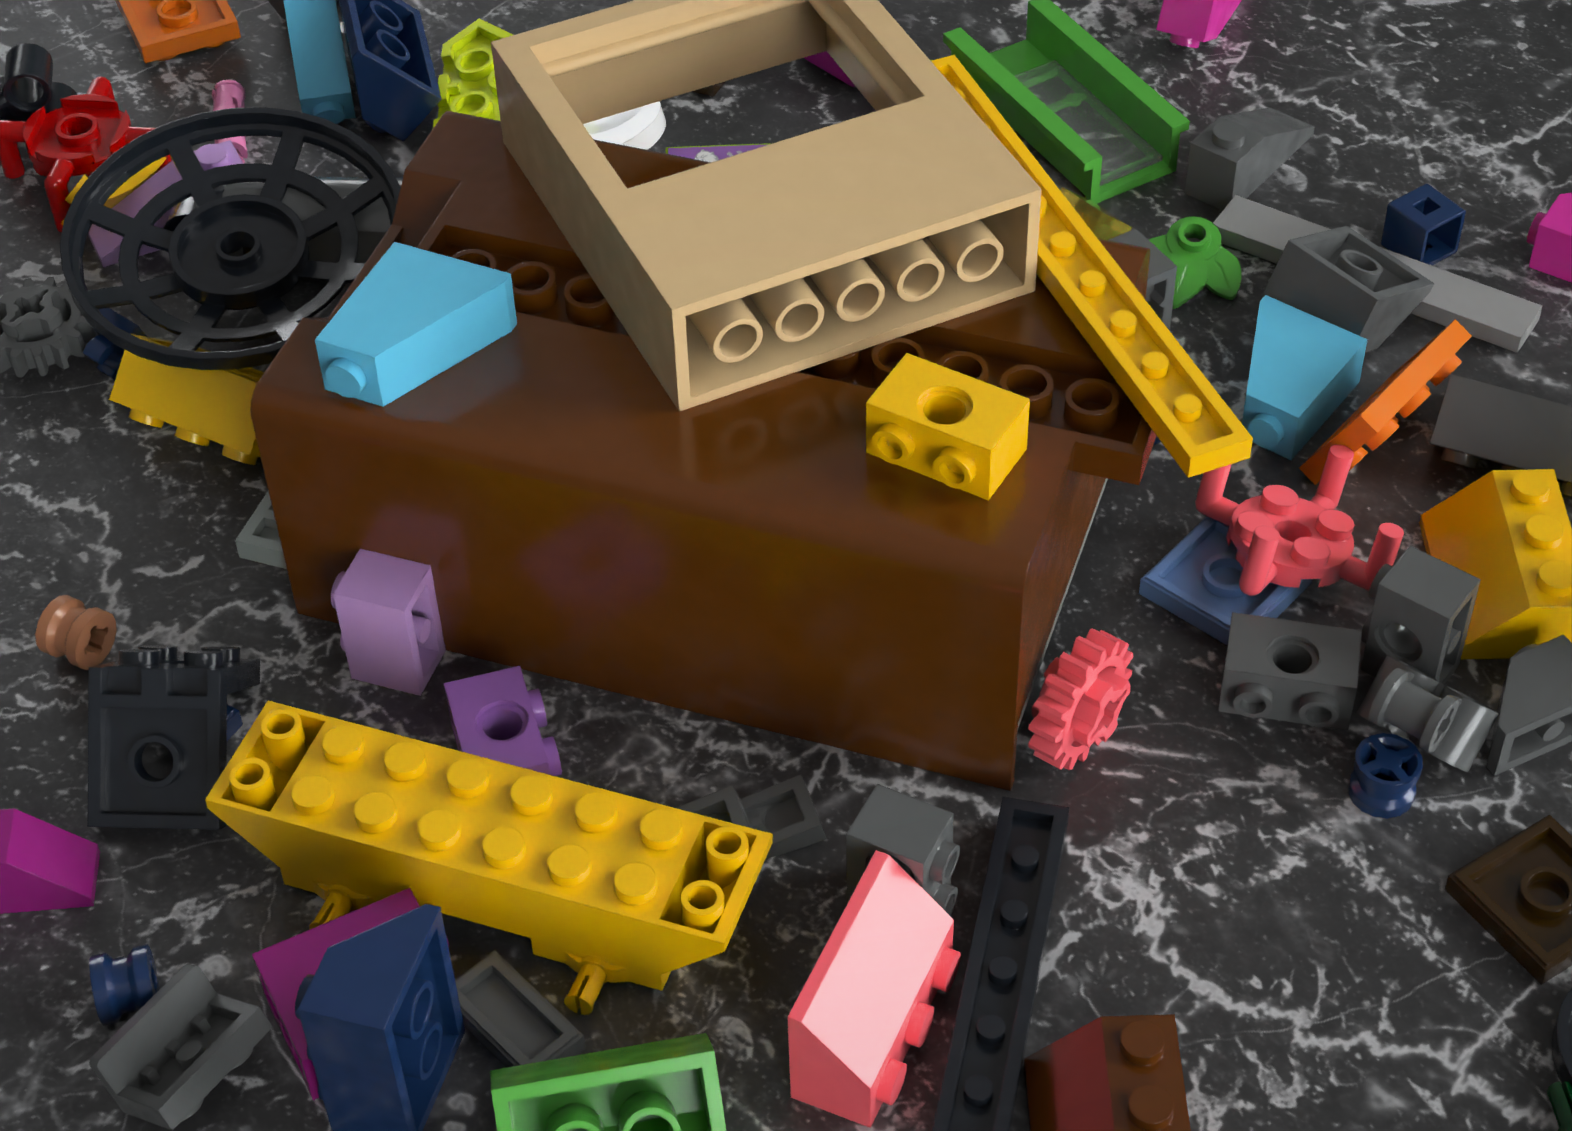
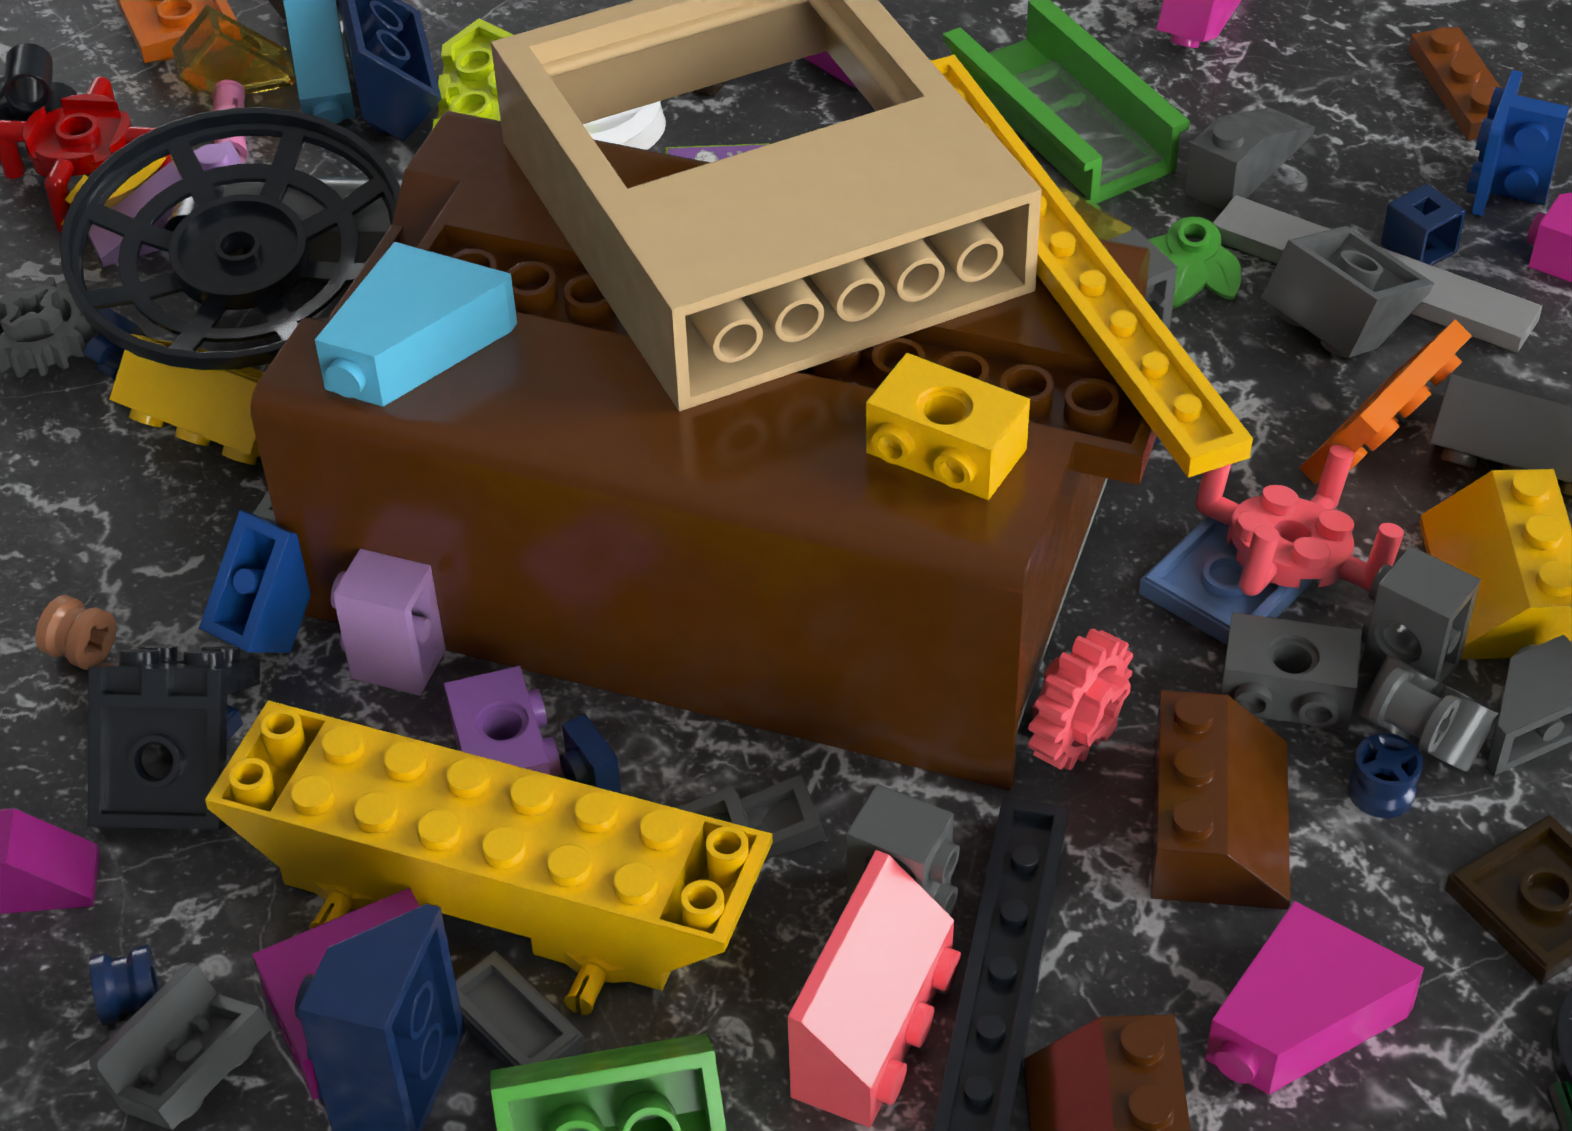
medium azure slope [1242,295,1368,460] -> none
none -> clear yellow slope [172,5,296,95]
none -> blue slope [198,510,311,653]
none -> dark blue plate [559,713,621,794]
none -> reddish brown slope [1151,690,1290,909]
none -> dark pink slope [1205,901,1424,1095]
none -> dark orange plate [1408,26,1501,141]
none -> blue bracket [1466,70,1569,216]

